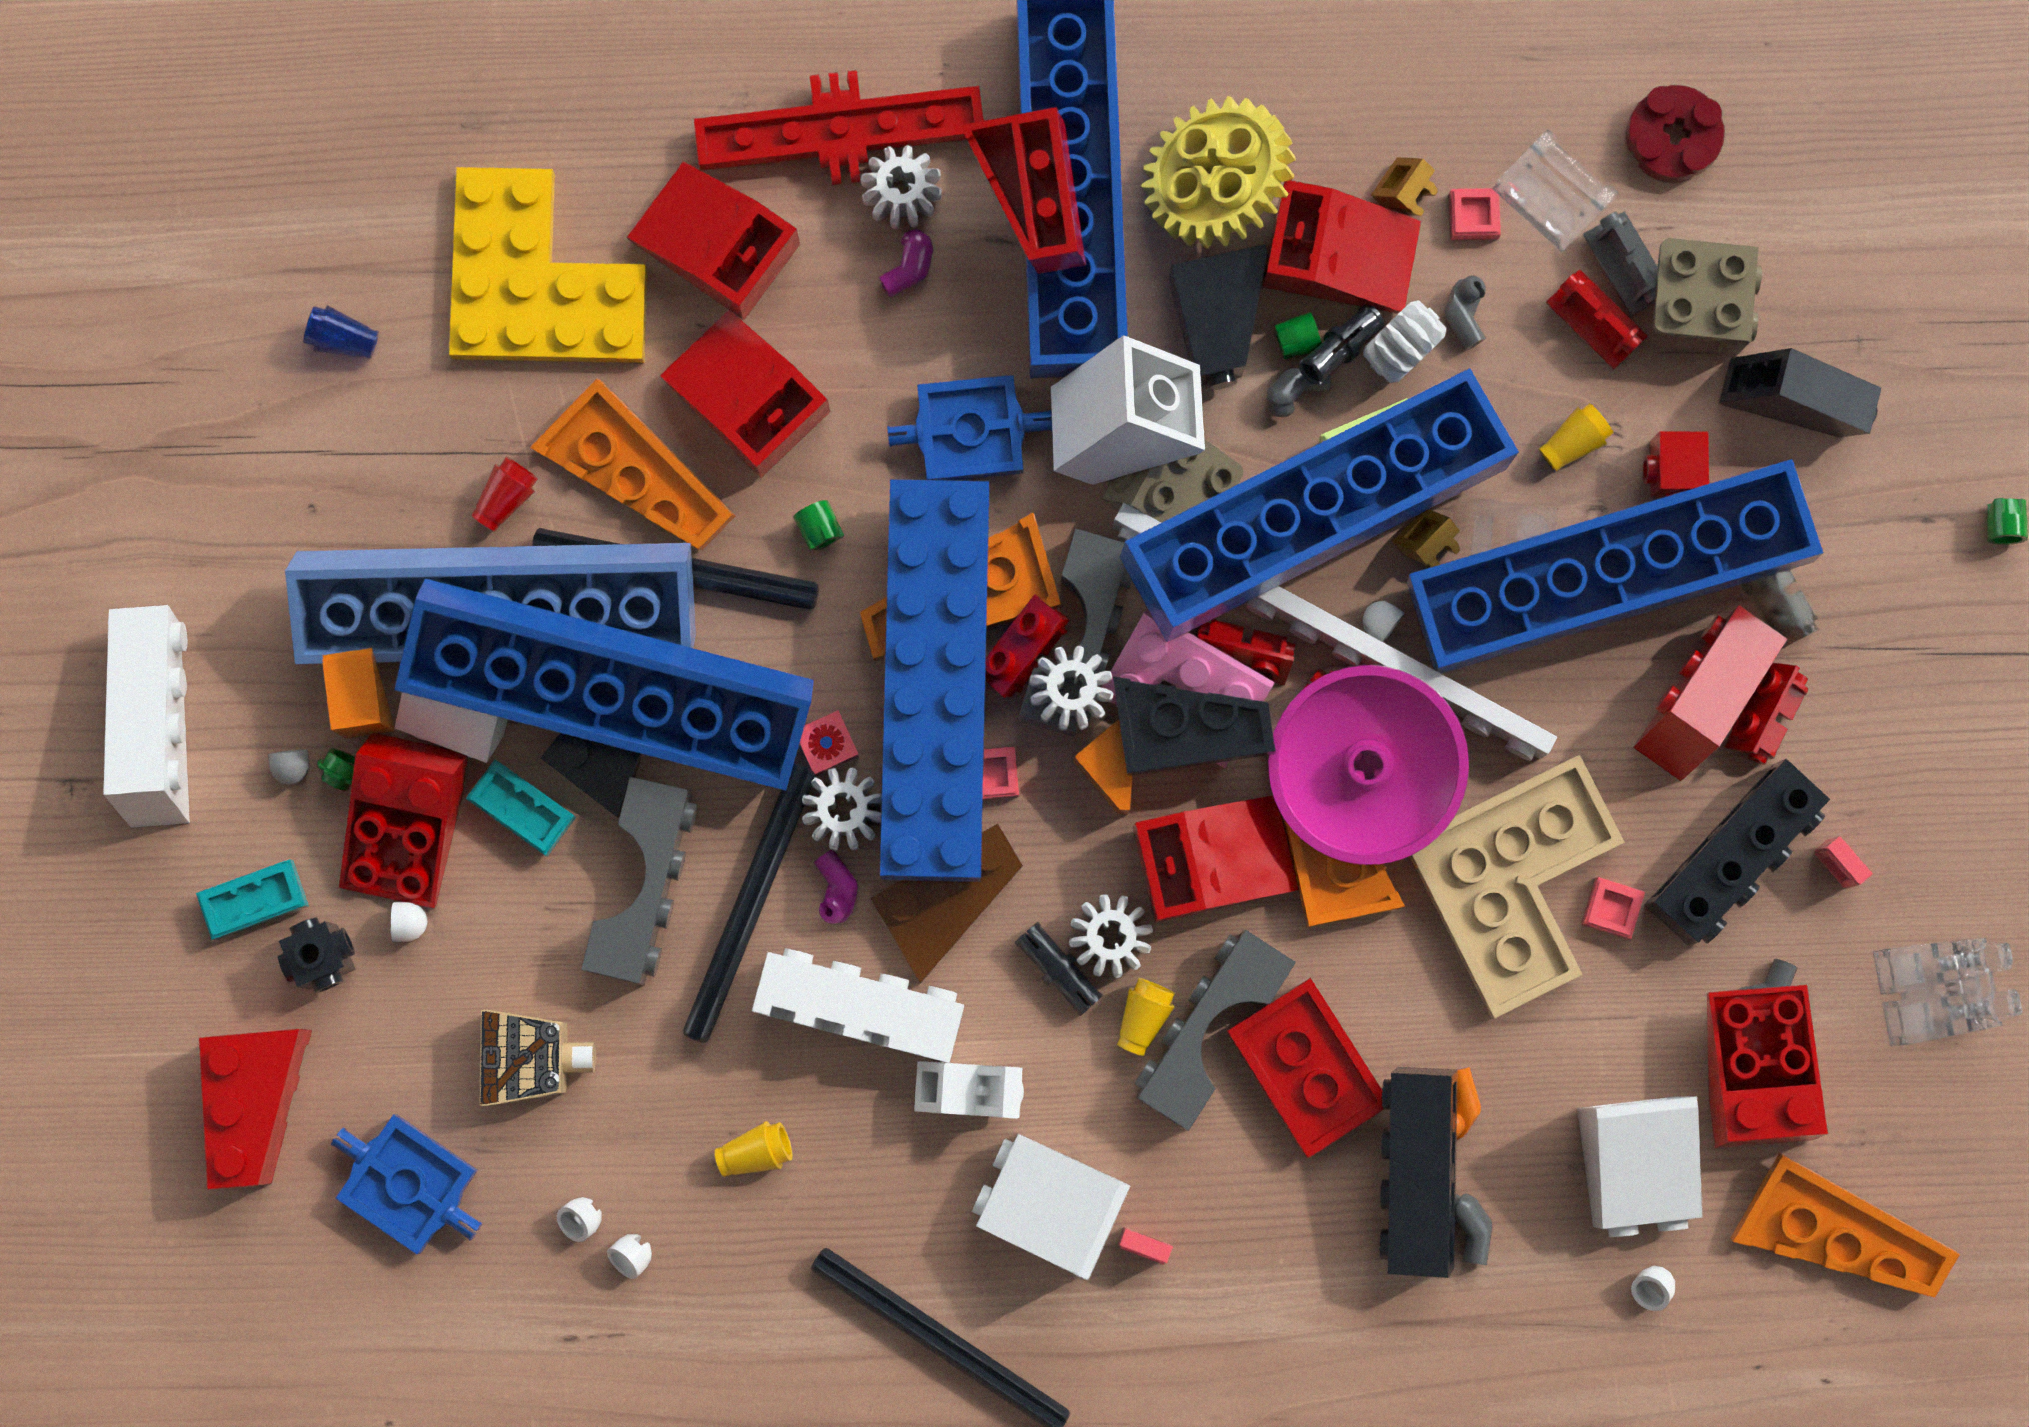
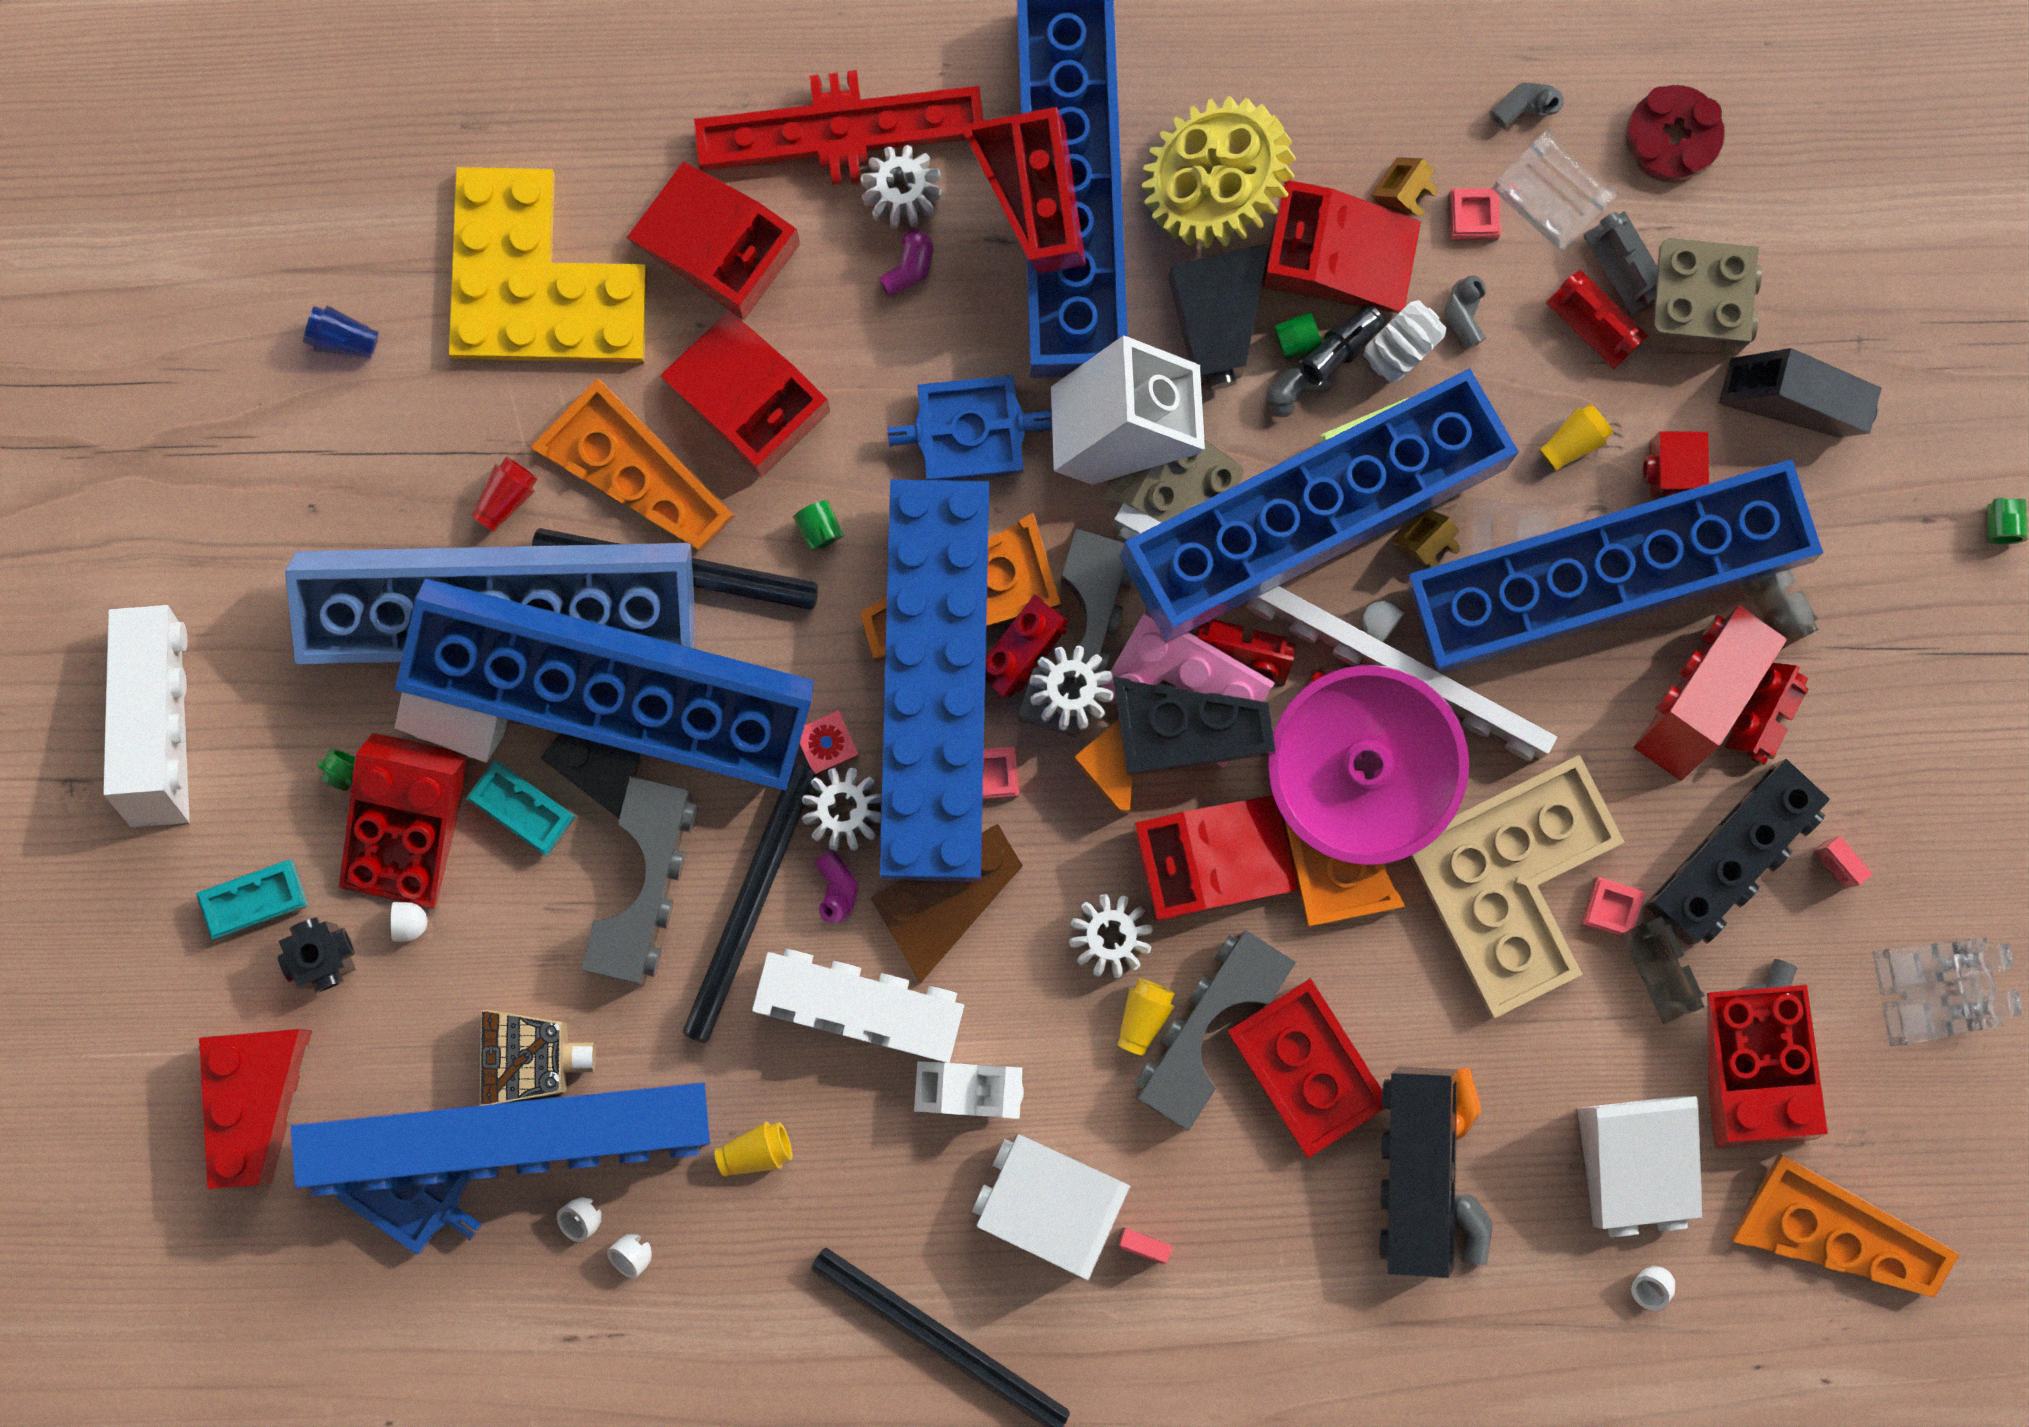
light grey hinge [268,749,309,785] -> none
orange slope [322,648,394,739] -> none
black pin [1014,922,1104,1016] -> none
none -> blue brick [290,1083,710,1197]
none -> dark grey arm [1489,82,1564,129]
none -> clear smoke hinge [1621,916,1705,1024]

